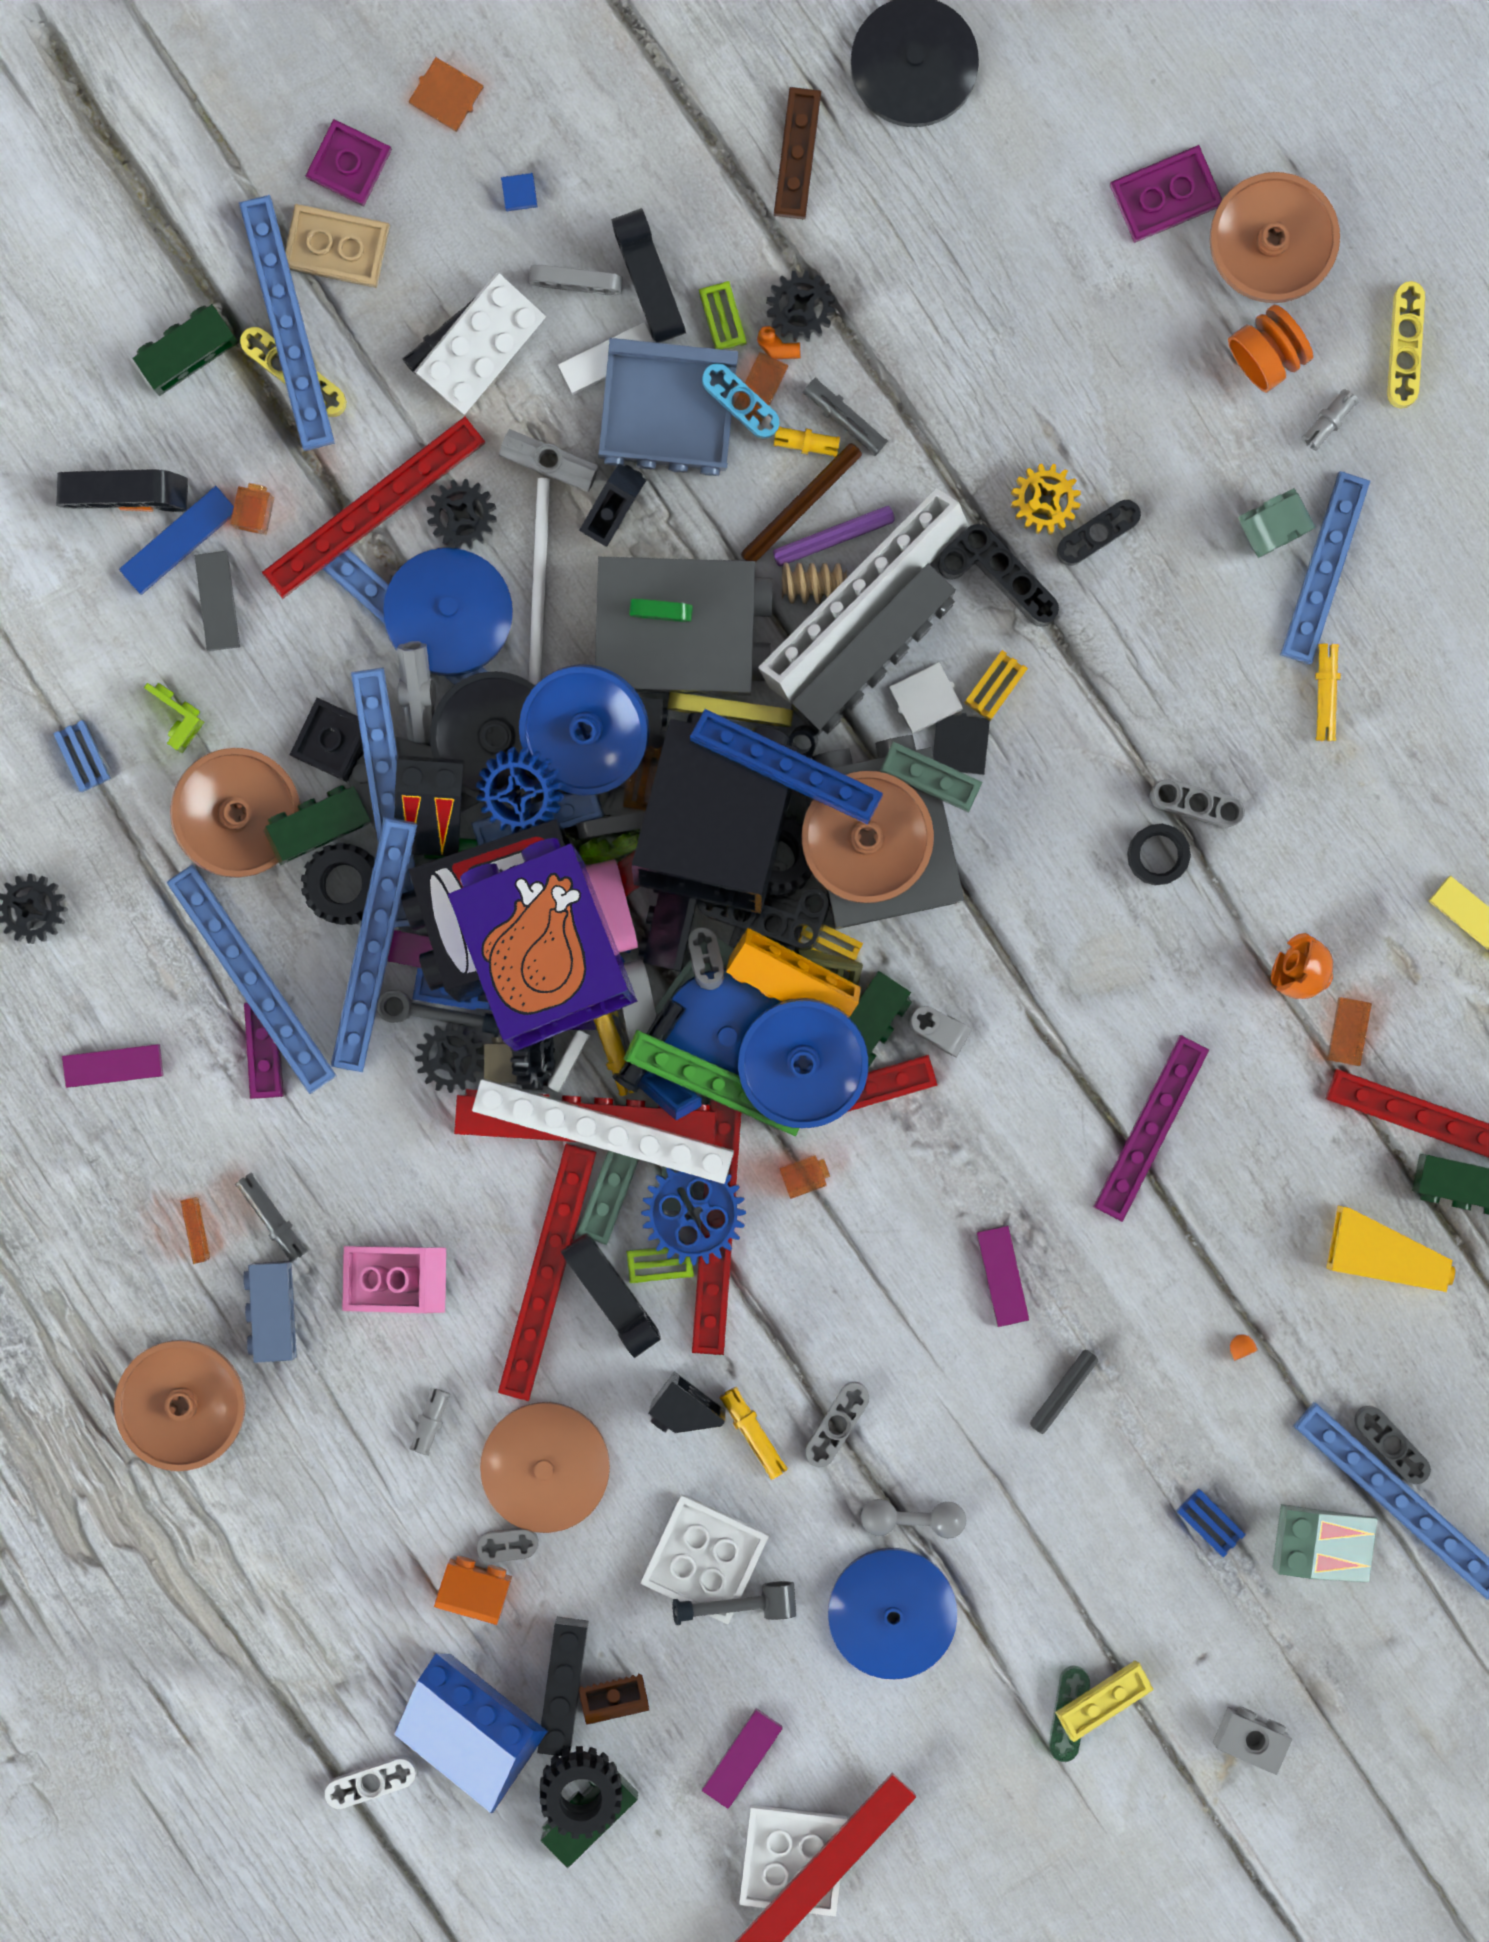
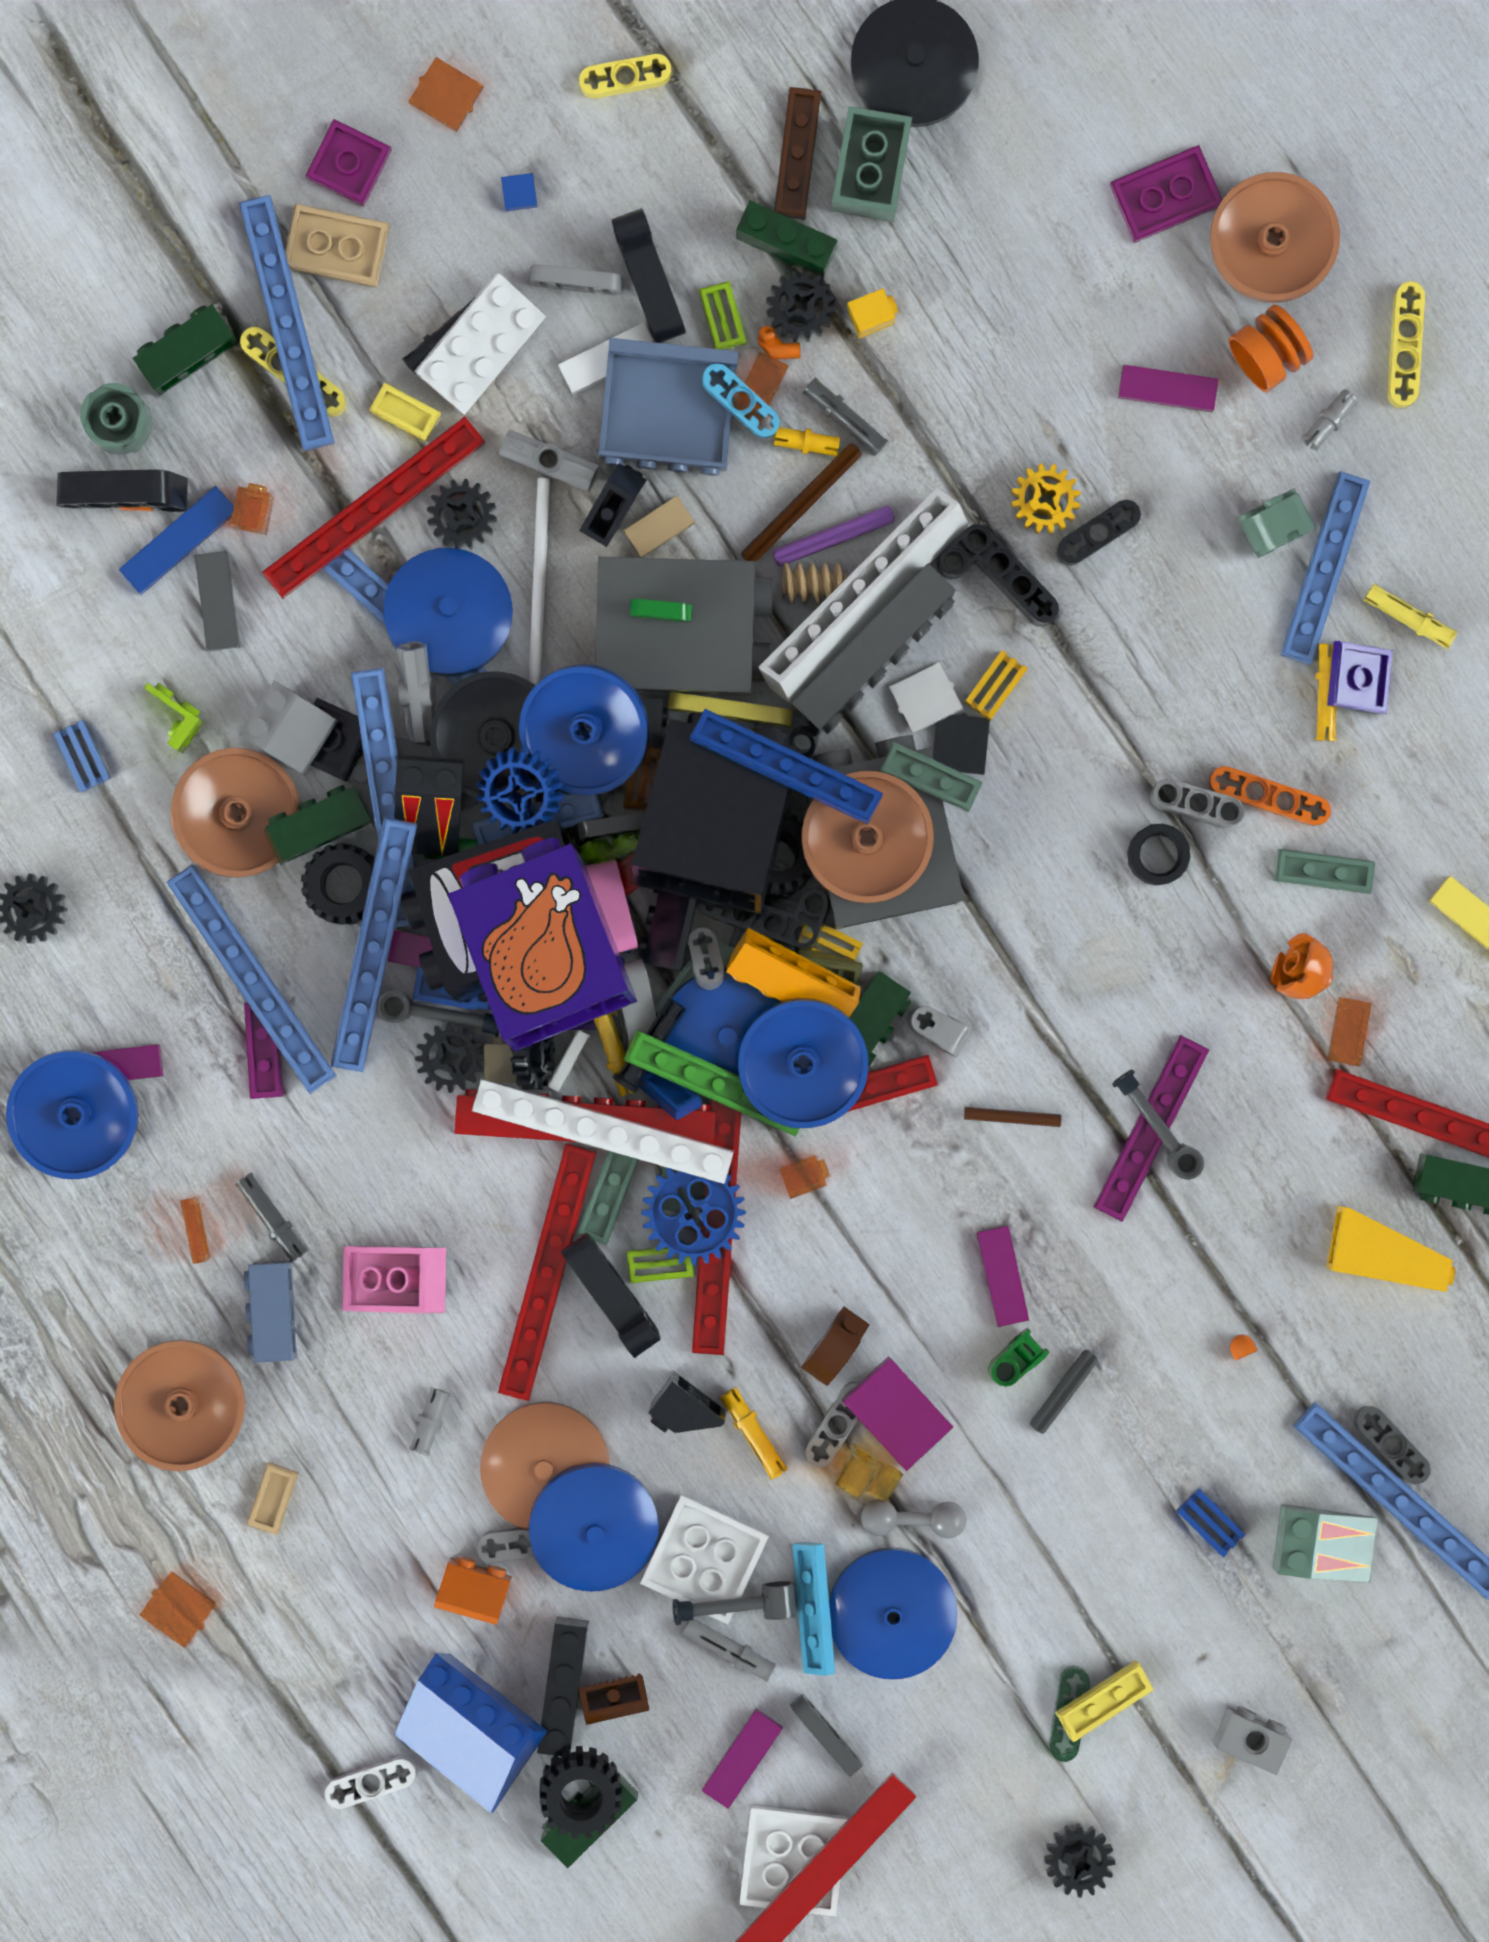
none -> blue dish [6,1050,139,1180]
none -> sand green brick [80,383,152,455]
none -> clear orange piece [139,1571,217,1648]
none -> light grey slope [239,680,338,775]
none -> tan tile [247,1462,299,1535]
none -> light yellow tile [369,382,442,442]
none -> blue dish [528,1463,659,1592]
none -> light yellow beam [579,54,671,99]
none -> tan tile [623,496,695,558]
none -> light grey pin [682,1618,776,1682]
none -> dark green brick [736,200,838,278]
none -> dark grey beam [790,1694,863,1777]
none -> medium azure plate [792,1542,835,1676]
none -> reddish brown brick [801,1306,870,1386]
none -> sand green brick [831,106,912,222]
none -> clear yellow beam [834,1443,903,1502]
none -> magenta tile [841,1356,953,1471]
none -> yellow brick [847,288,898,339]
none -> reddish brown bar [964,1107,1061,1127]
none -> green piece [988,1328,1049,1387]
none -> black gear [1044,1823,1115,1898]
none -> dark grey piece [1112,1069,1204,1180]
none -> magenta tile [1118,365,1219,412]
none -> orange beam [1208,766,1331,826]
none -> sand green tile [1274,849,1375,894]
none -> tile [1327,641,1393,714]
none -> light yellow pin [1363,583,1458,650]

